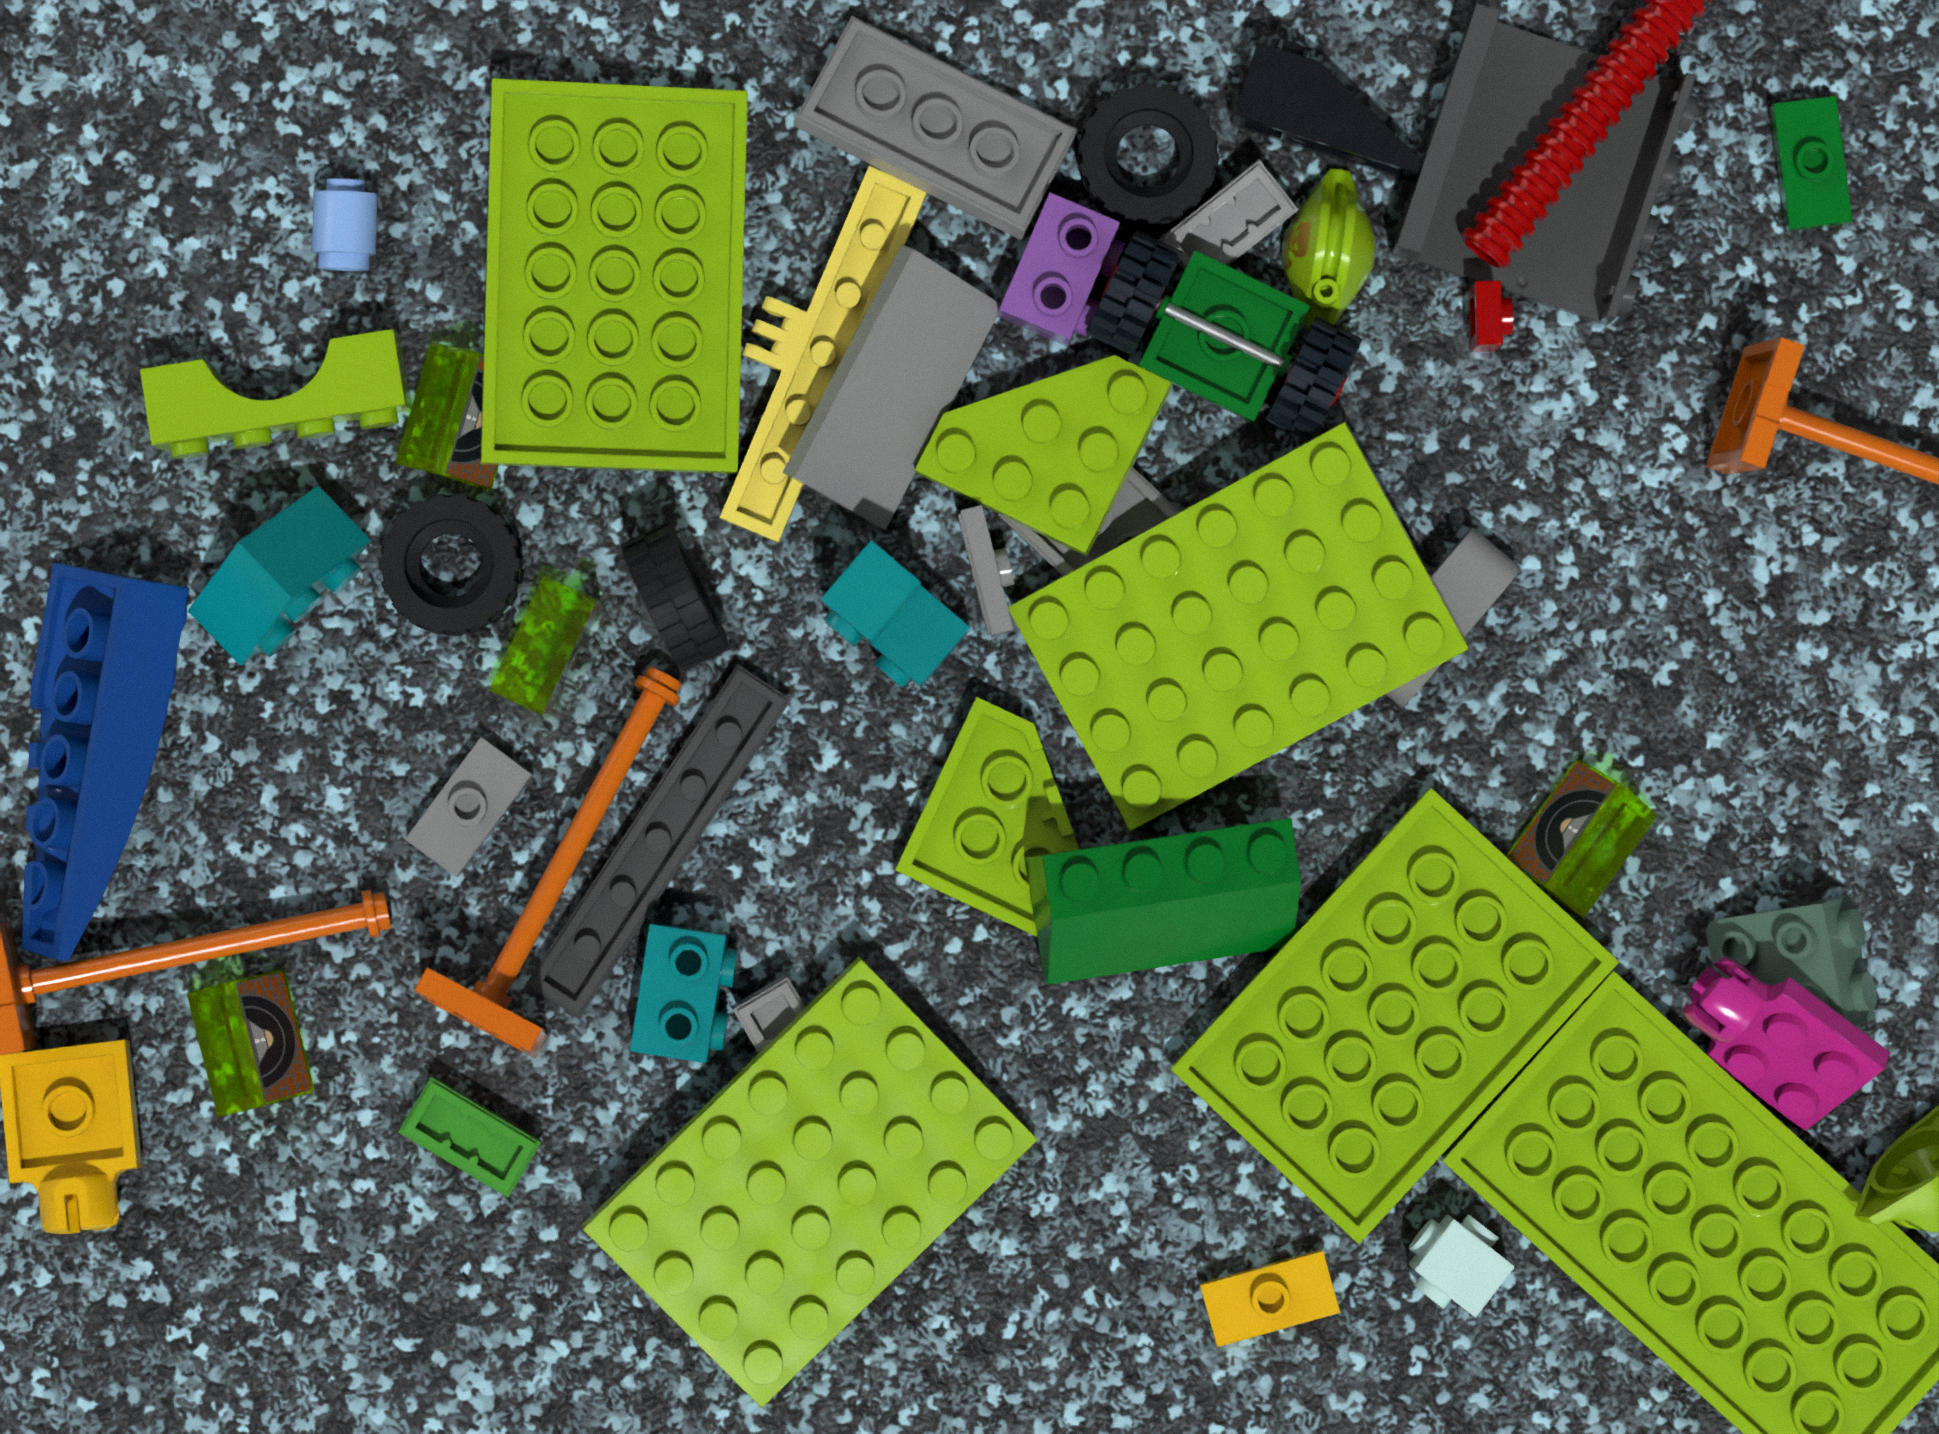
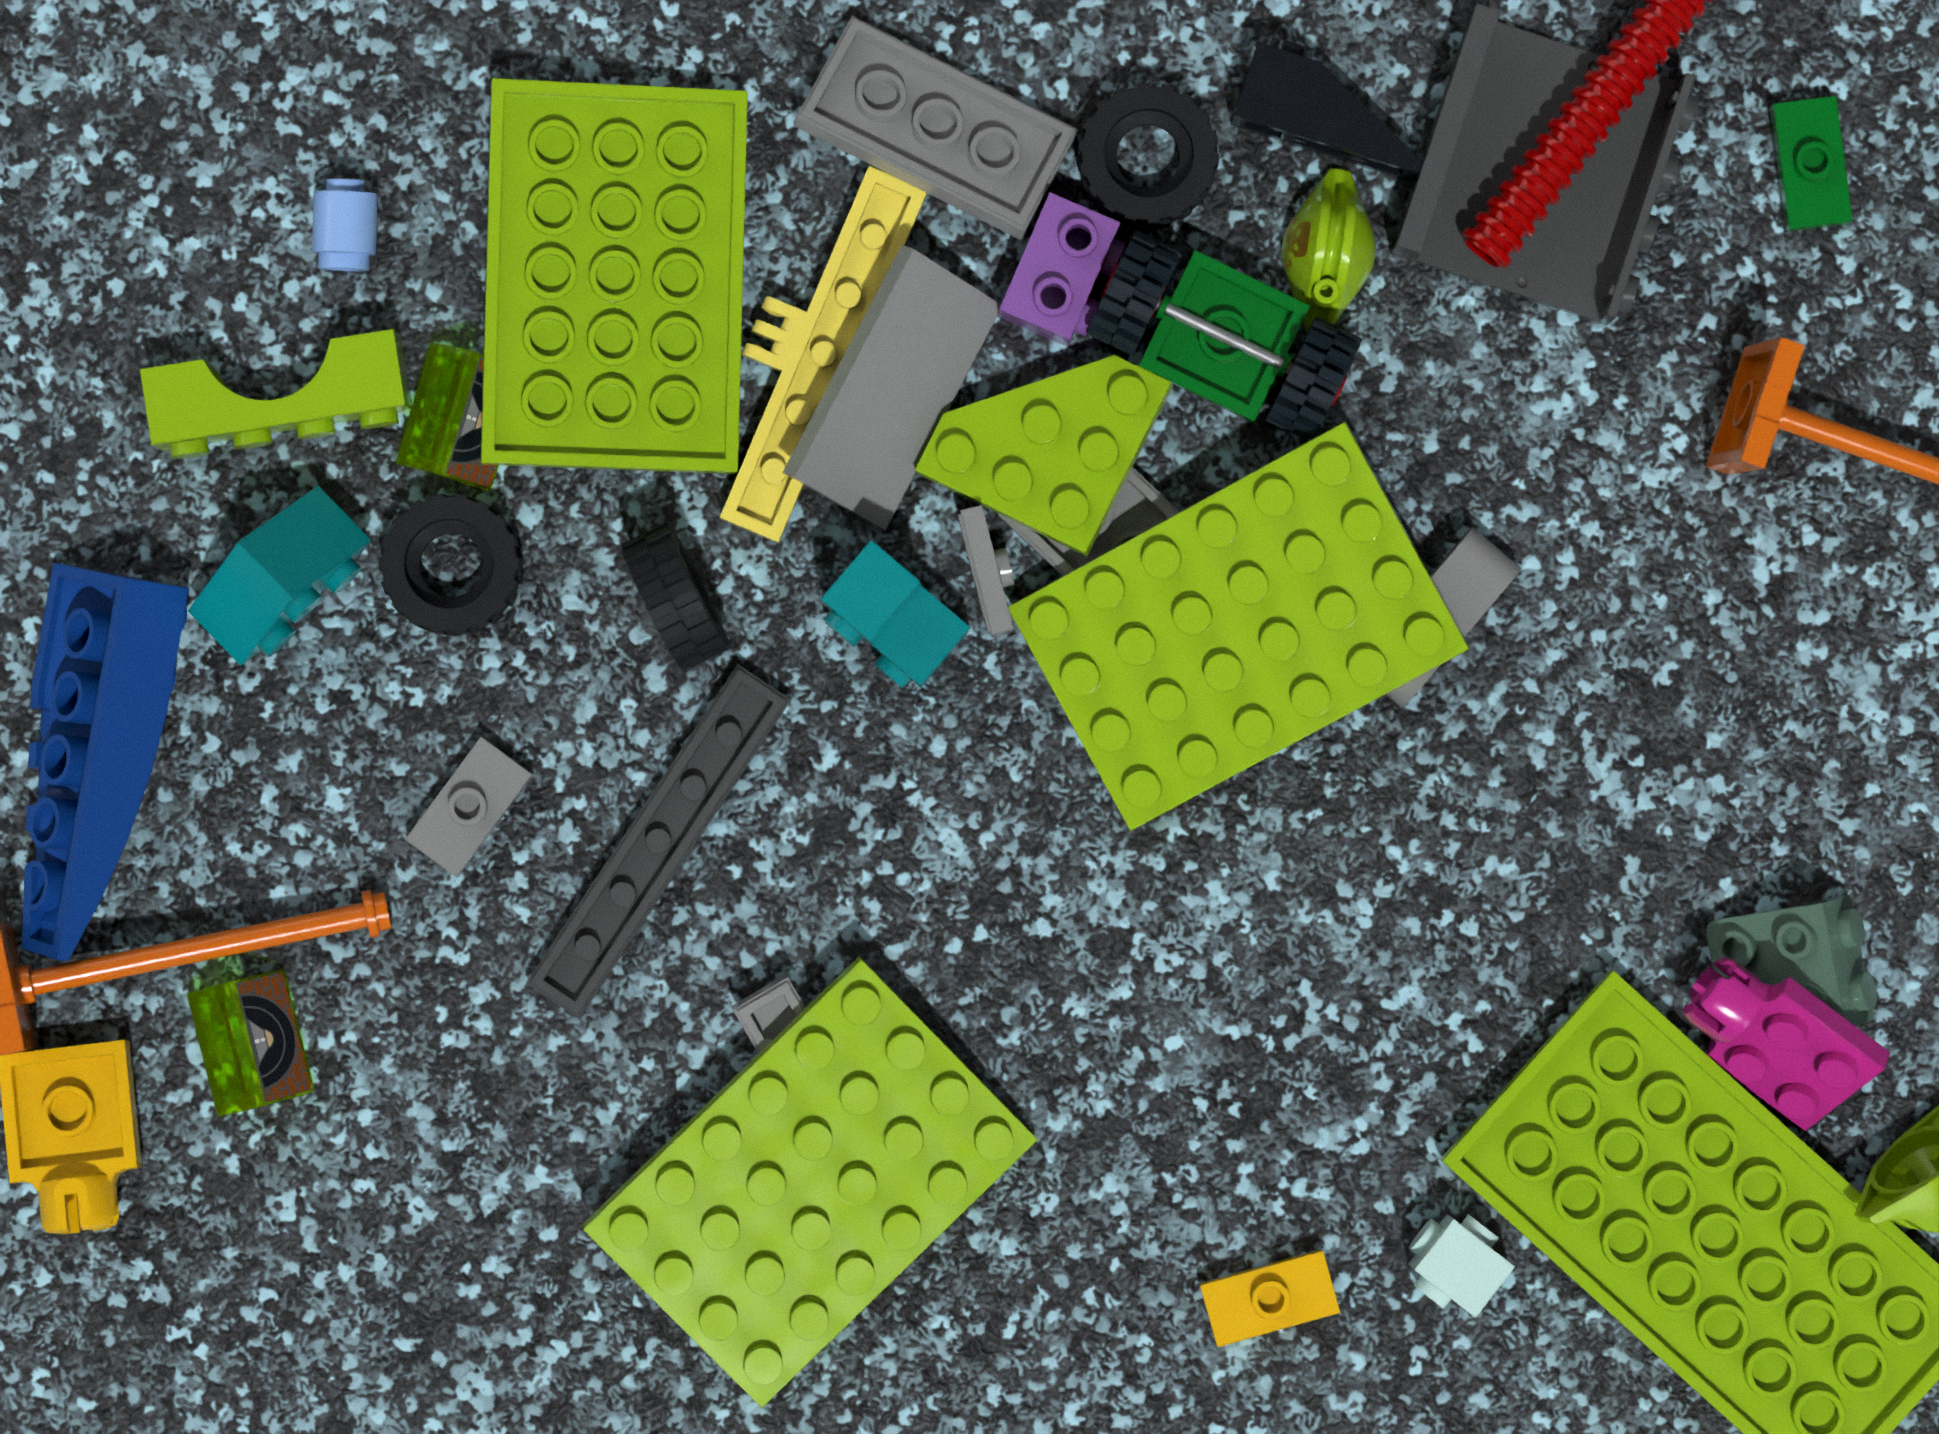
bright green plate [398,1076,543,1198] -> none
orange tile [415,666,682,1058] -> none
clear neon green panel [489,575,603,718] -> none
teal brick [630,923,739,1063] -> none
lime plate [895,697,1080,937] -> none
green slope [1026,818,1301,985] -> none
light grey plate [1159,158,1299,271] -> none
lime plate [1169,788,1619,1244] -> none
red plate [1468,280,1513,352] -> none
panel [1506,759,1658,919] -> none

